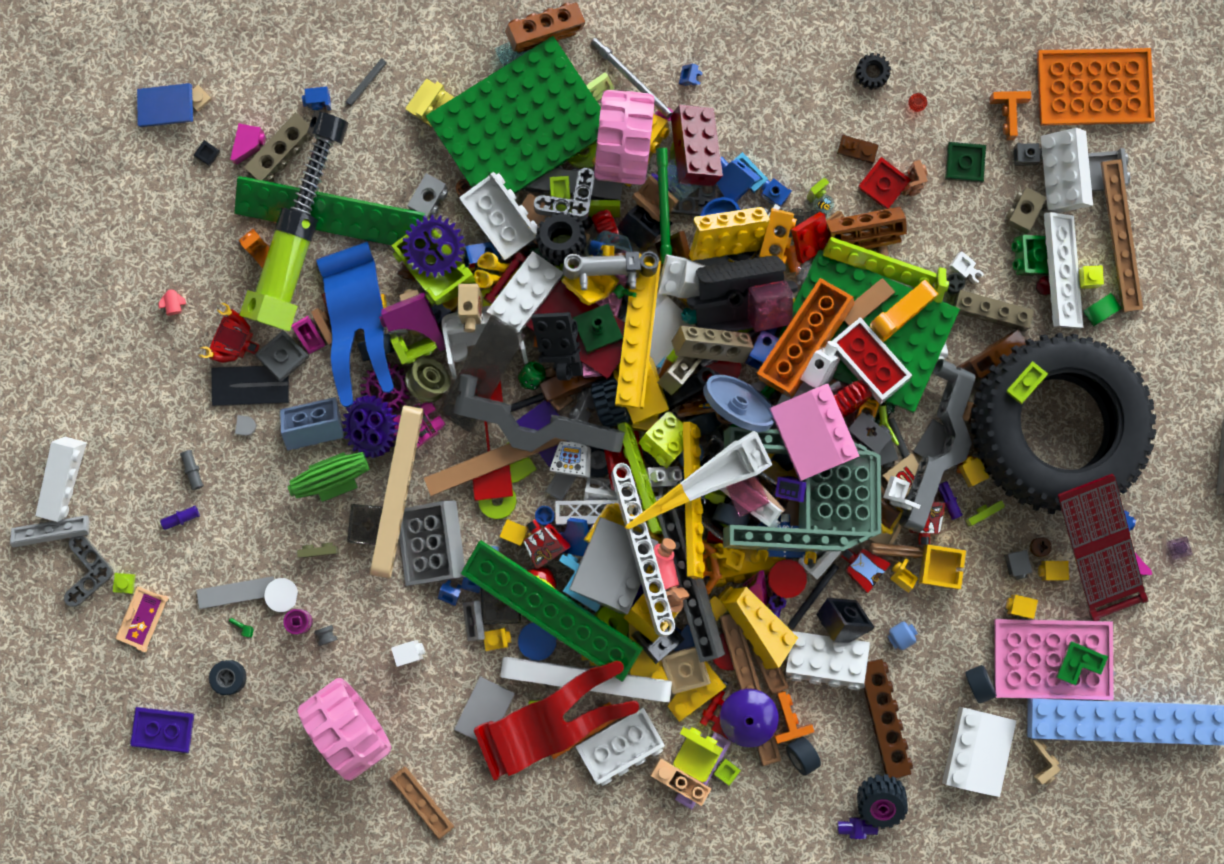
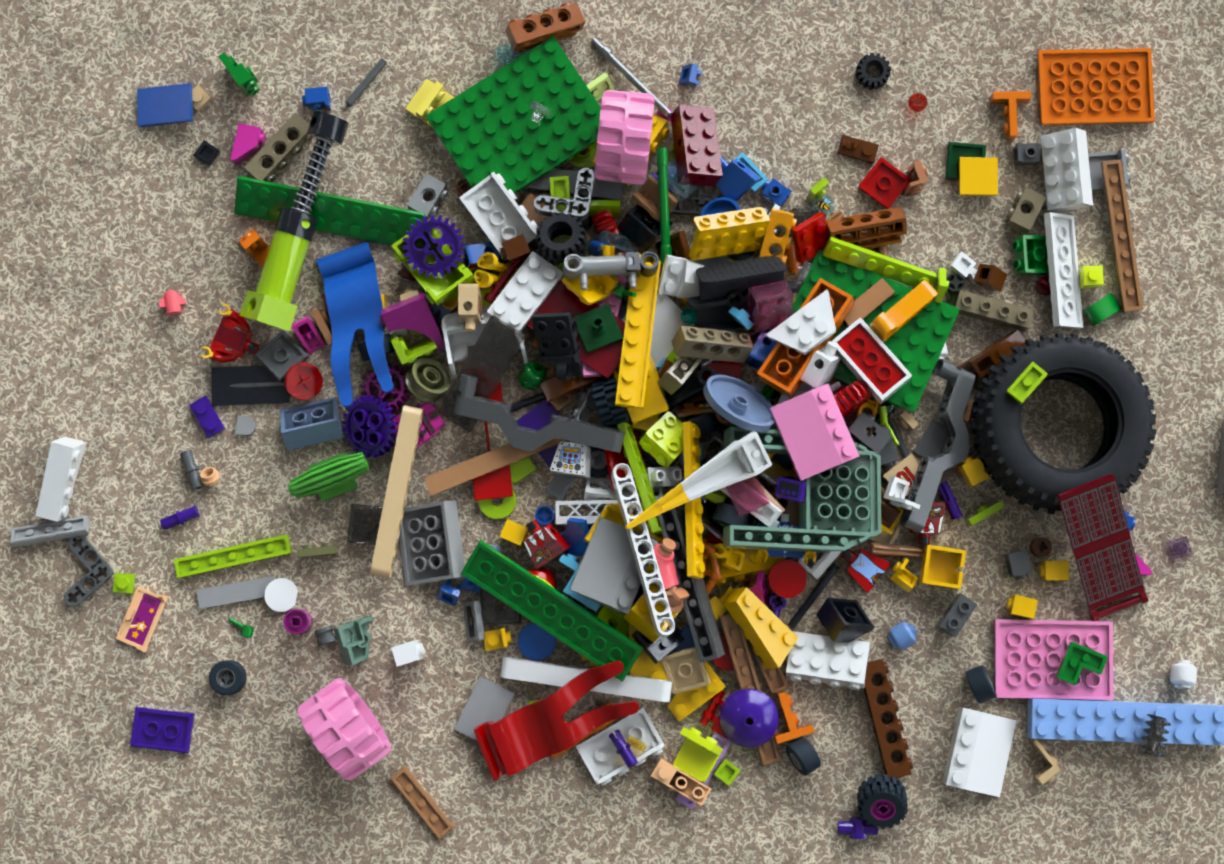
none -> lime plate [173,534,292,578]
none -> dark purple plate [189,395,226,438]
none -> light nougat plate [200,467,220,487]
none -> green plate [218,52,260,97]
none -> red tile [284,362,323,400]
none -> sand green slope [334,616,373,666]
none -> reddish brown brick [499,234,531,262]
none -> clear tile [530,101,552,123]
none -> dark purple axle [609,730,638,768]
none -> clear yellow tile [627,734,647,752]
none -> medium azure plate [728,306,754,330]
none -> white wing [766,290,836,355]
none -> tan plate [898,410,918,431]
none -> dark grey brick [936,594,977,637]
none -> yellow tile [959,157,998,196]
none -> reddish brown brick [973,264,1007,292]
none -> clear smoke piece [1138,714,1171,758]
none -> white head [1170,660,1197,689]

